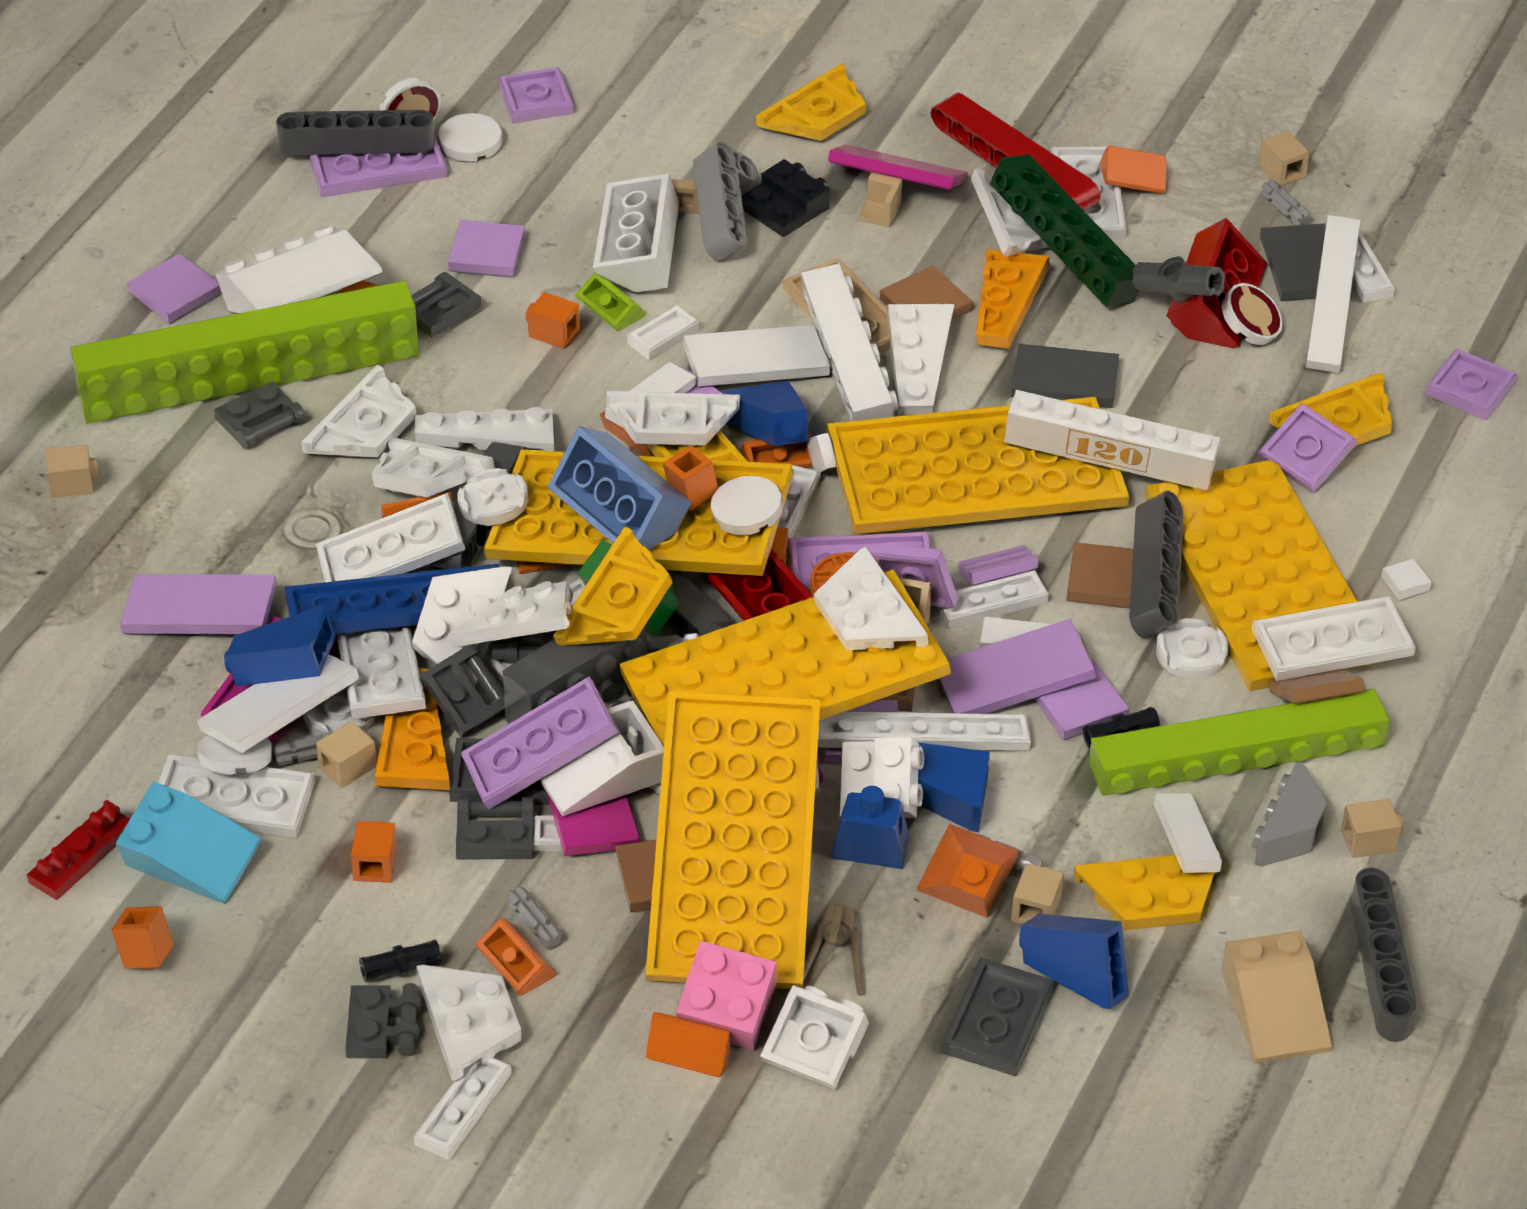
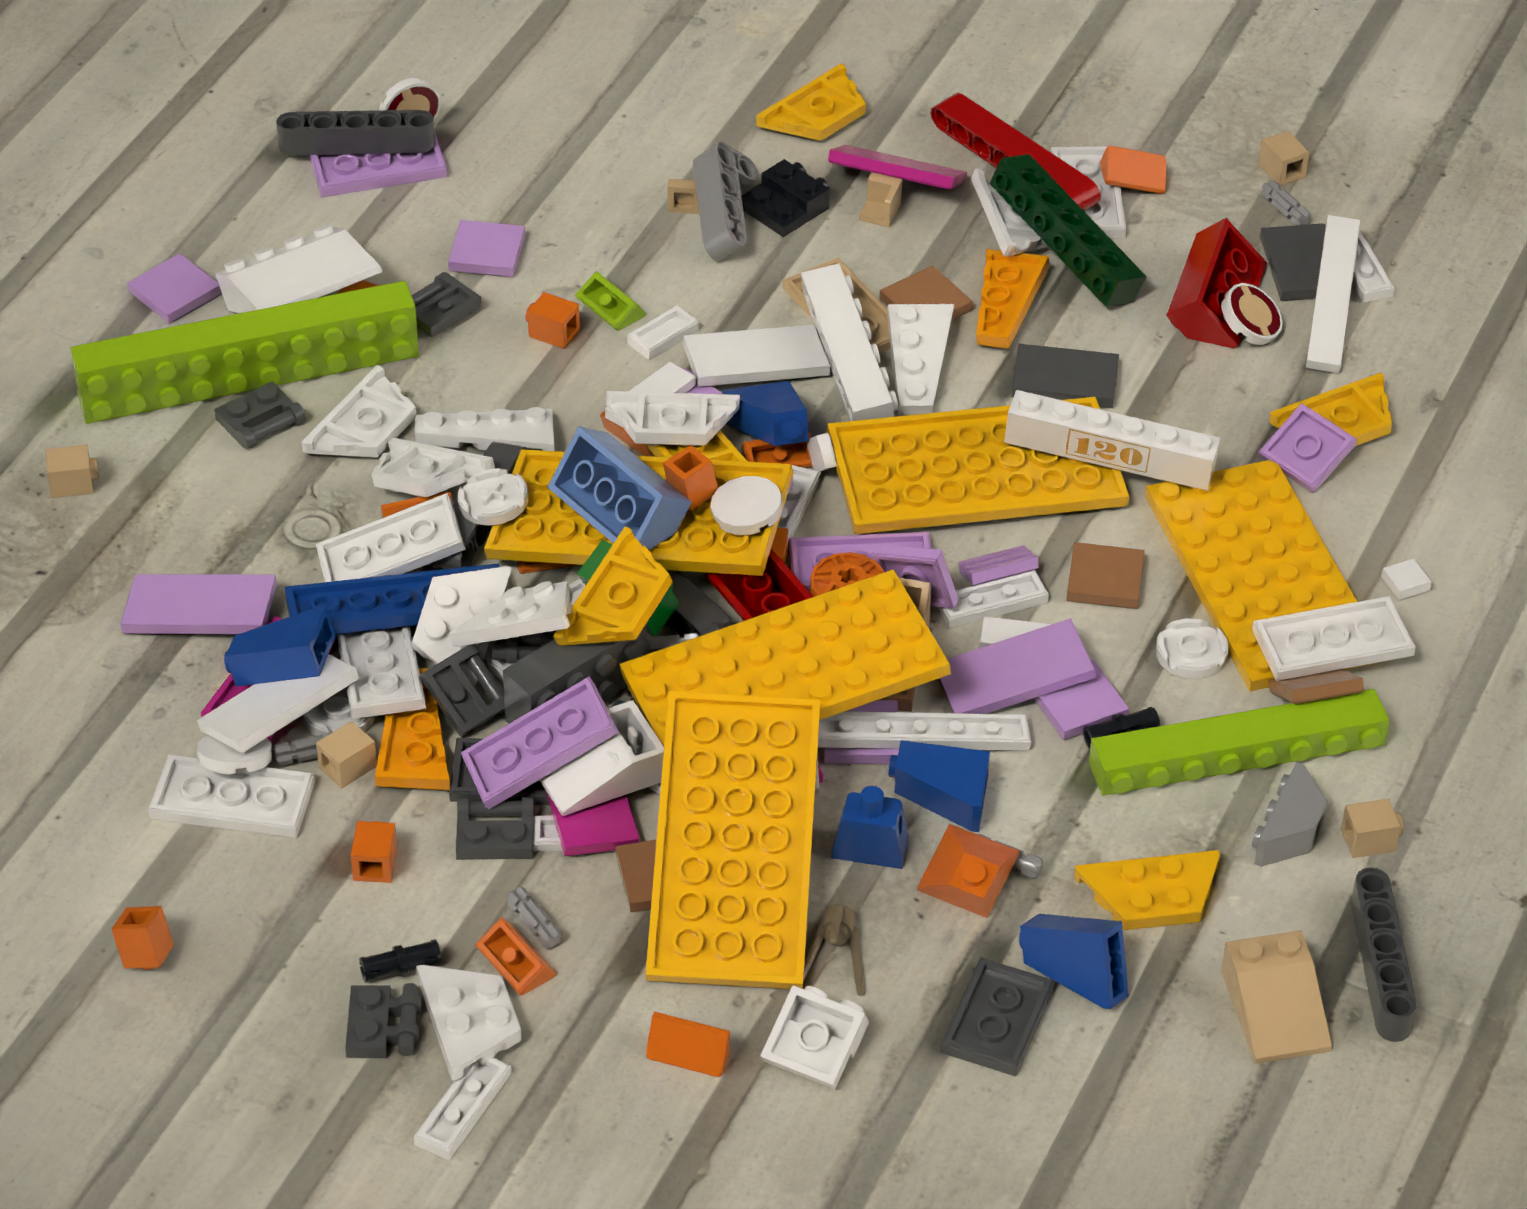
red plate [27,799,130,900] -> none
medium azure slope [115,781,262,904] -> none
white tile [438,113,502,162] -> none
lavender tile [498,67,574,124] -> none
white slope [593,173,679,293] -> none
bright pink brick [676,941,777,1051] -> none
white wing [814,547,929,650] -> none
white plate [840,737,924,818] -> none
tan brick [1011,863,1064,924] -> none
dark grey beam [1129,490,1183,639] -> none
dark grey piece [1132,256,1225,301] -> none
white tile [1153,793,1222,873] -> none
lavender tile [1425,349,1517,421] -> none

